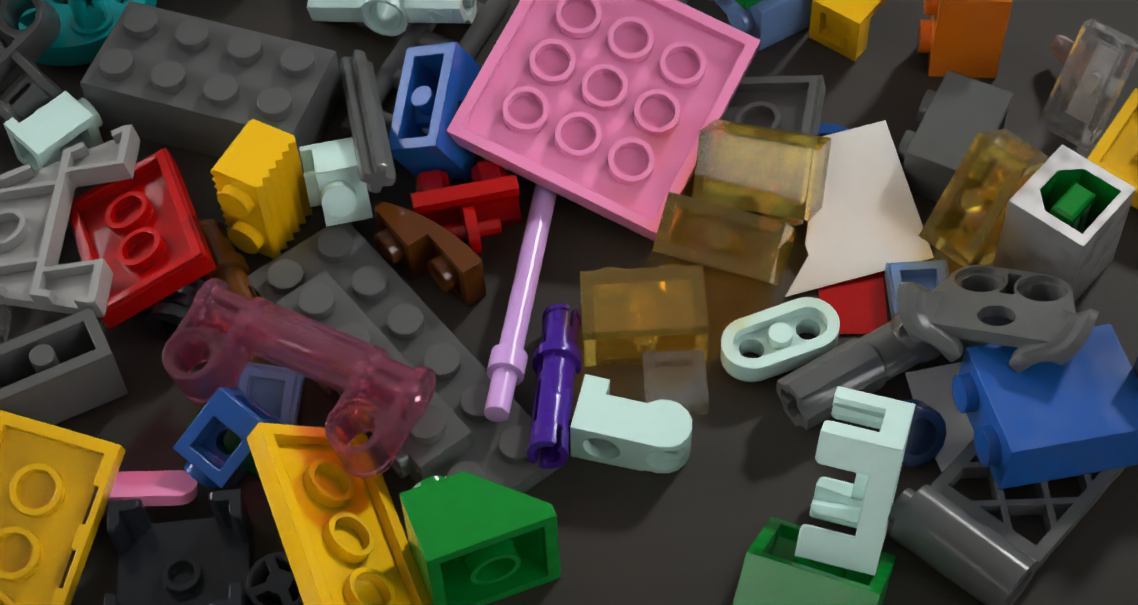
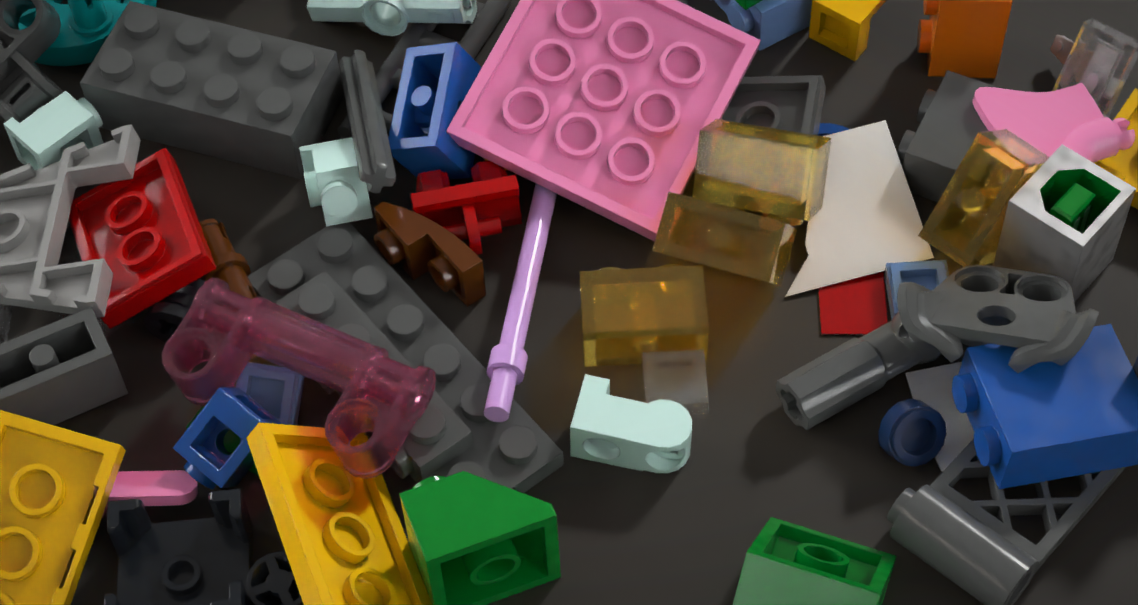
yellow brick [210,119,312,259] -> none
dark purple pin [527,303,582,469] -> none
light aqua plate [720,297,840,382] -> none
light aqua panel [794,386,916,576] -> none
none -> bright pink arm [972,83,1135,173]

